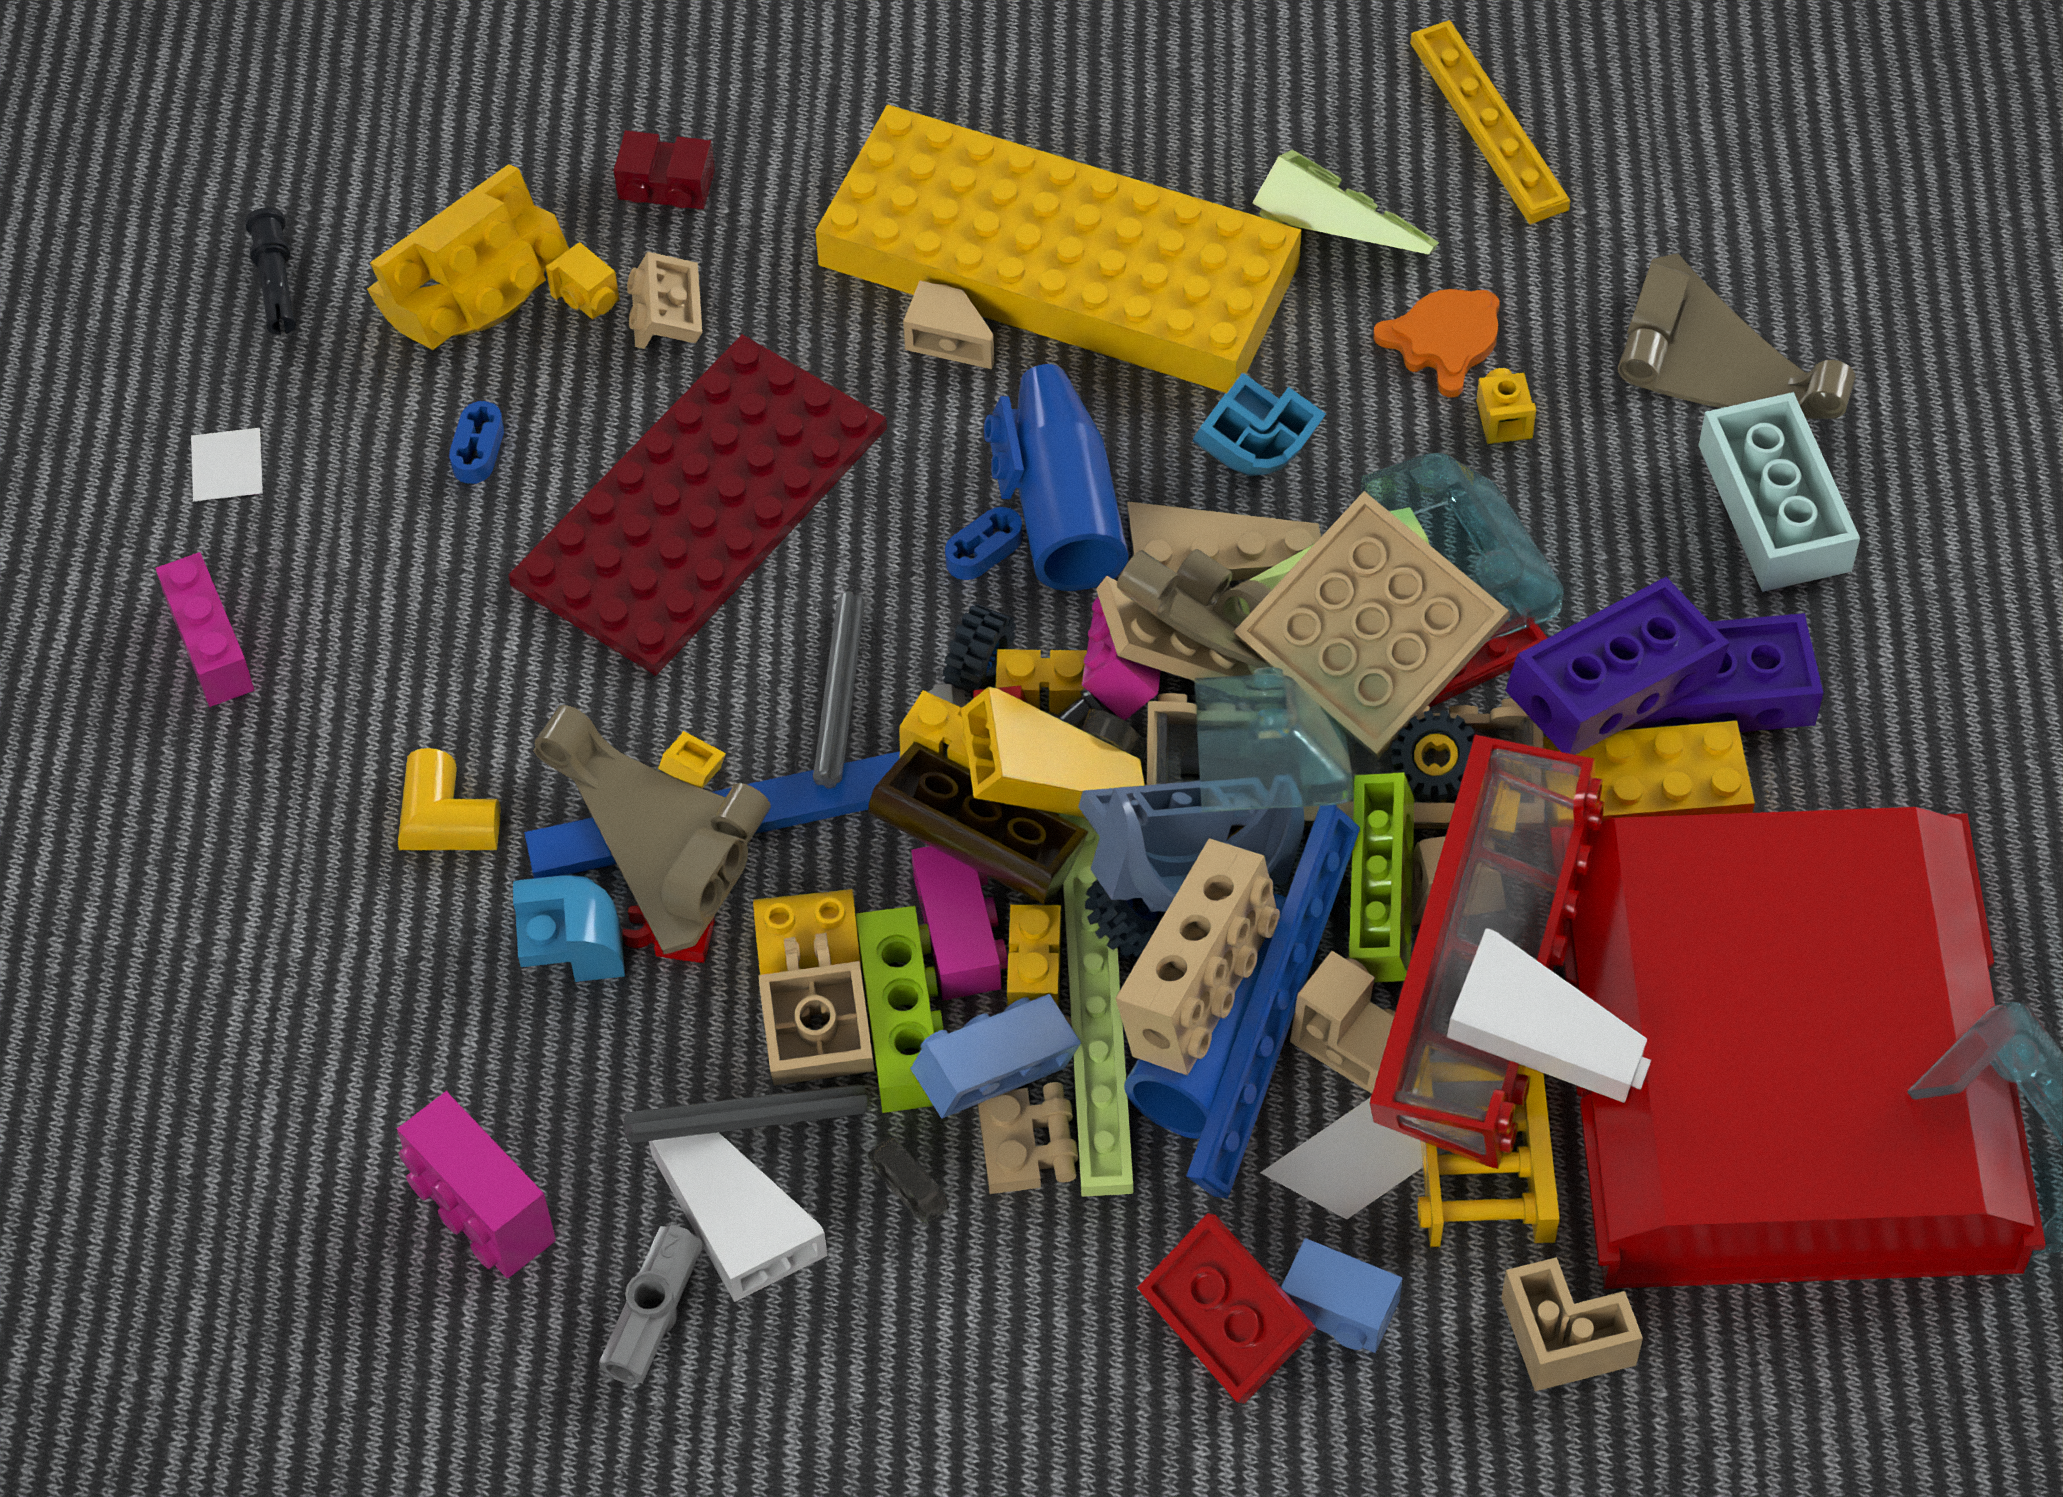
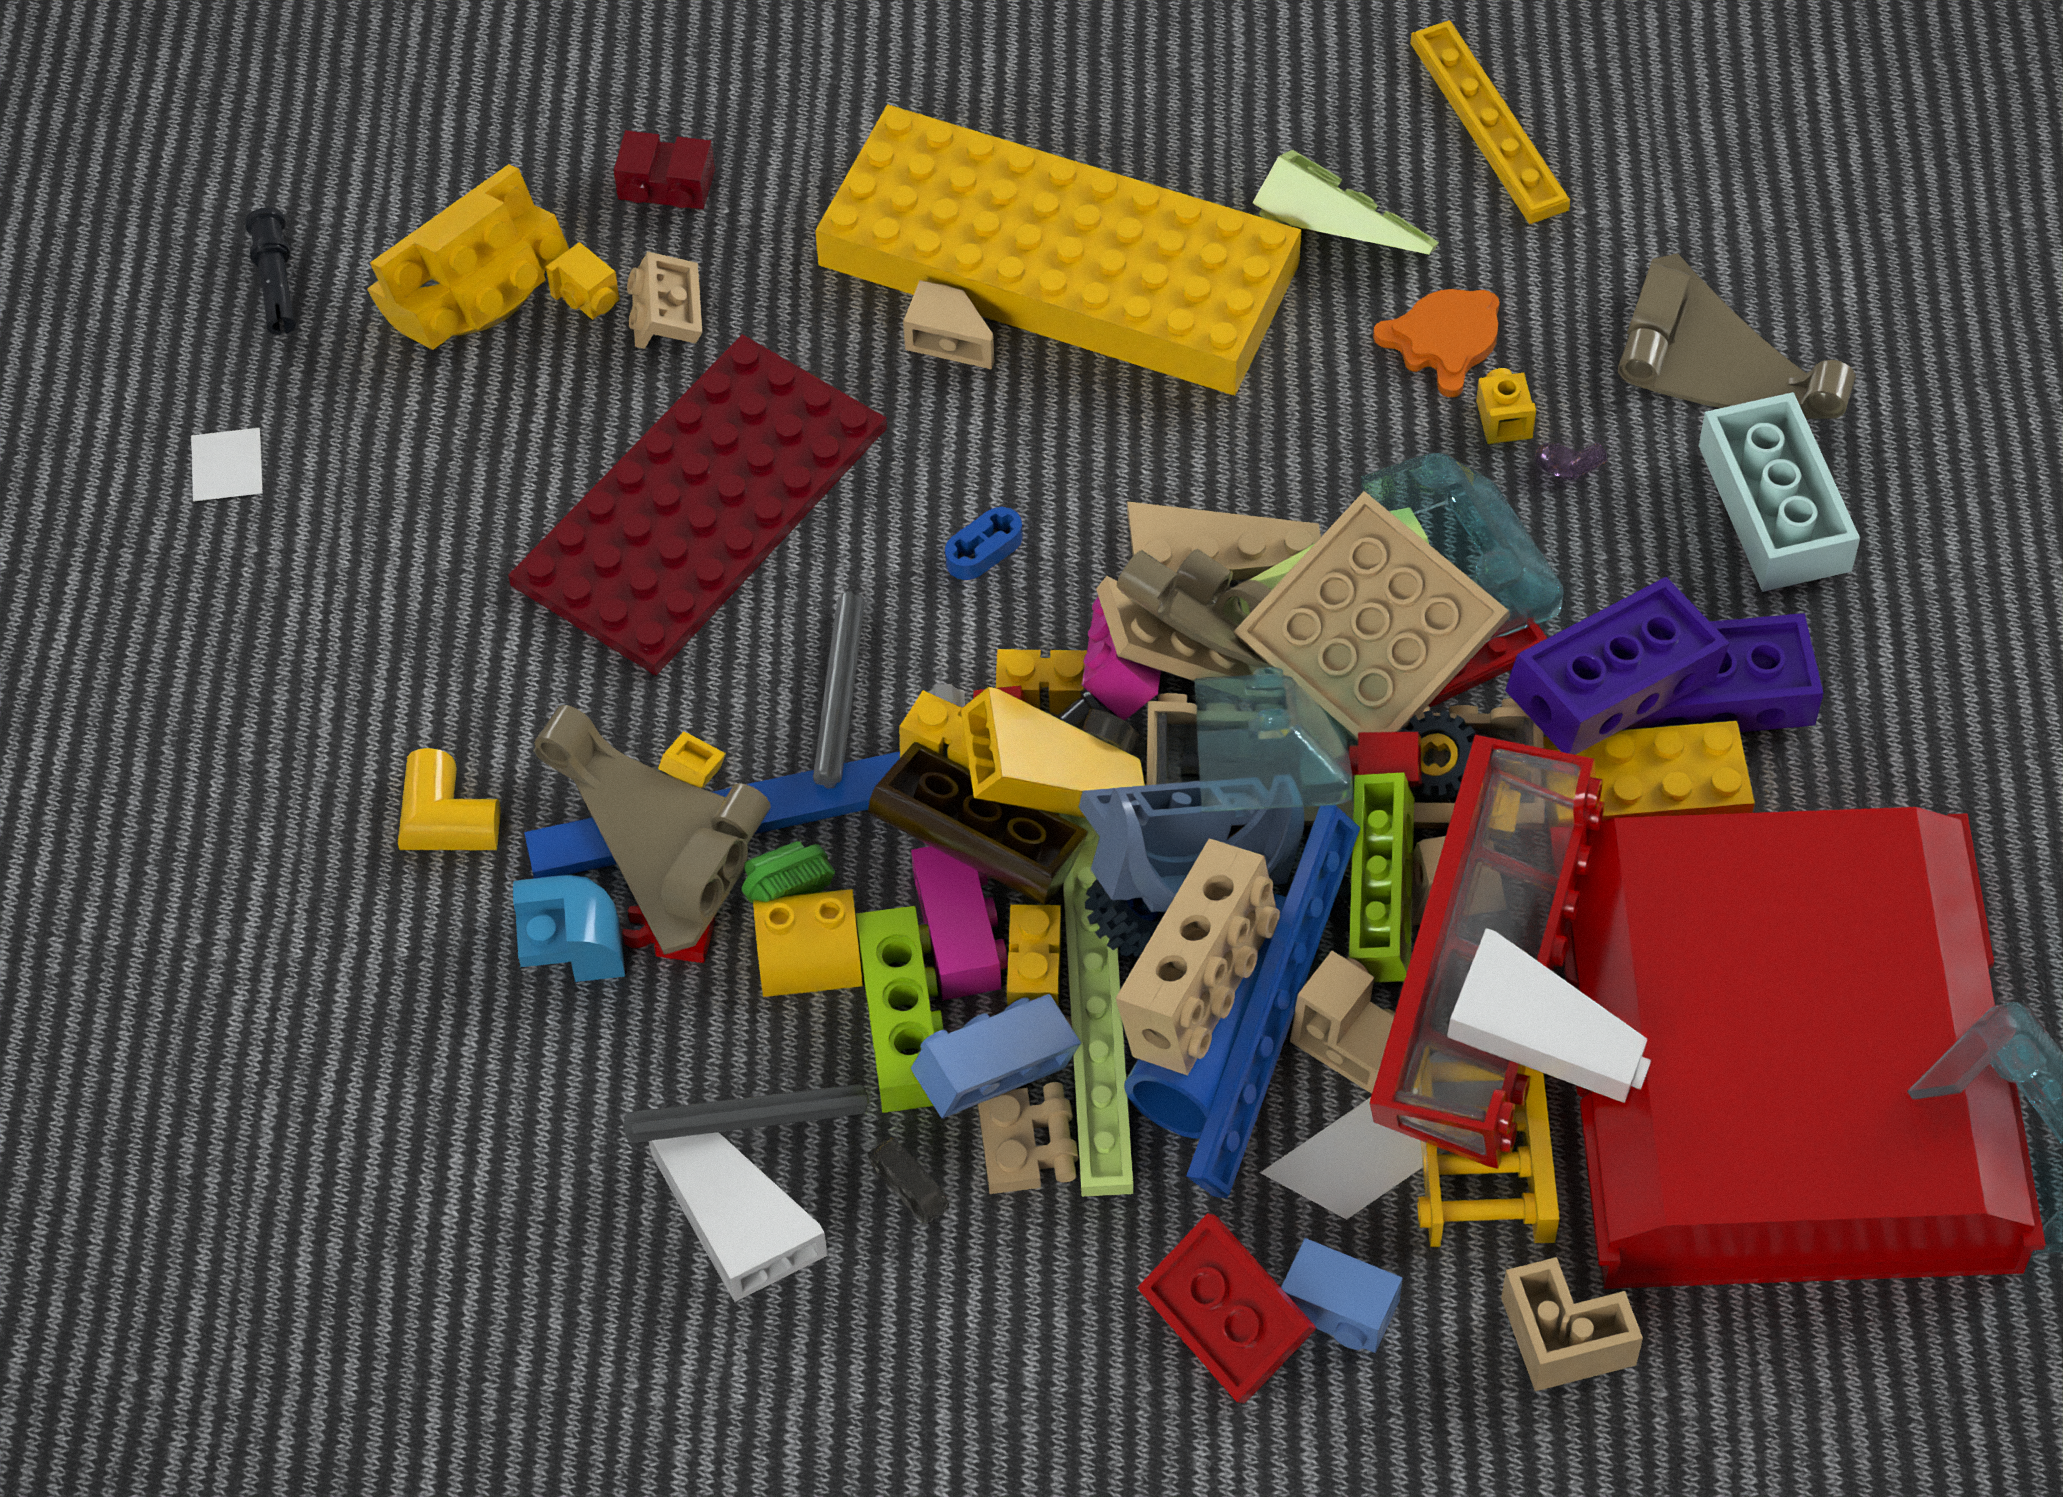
dark pink brick [155,552,255,707] -> none
dark pink brick [397,1091,556,1279] -> none
blue beam [449,401,504,484] -> none
light grey piece [599,1224,703,1385] -> none
tan hinge [758,933,875,1085] -> none
black bush [943,604,1016,695] -> none
blue piece [984,364,1128,591] -> none
dark azure brick [1192,372,1326,476] -> none
none -> bright green piece [742,841,835,903]
none -> red brick [1349,732,1422,787]
none -> clear purple arm [1535,442,1607,480]

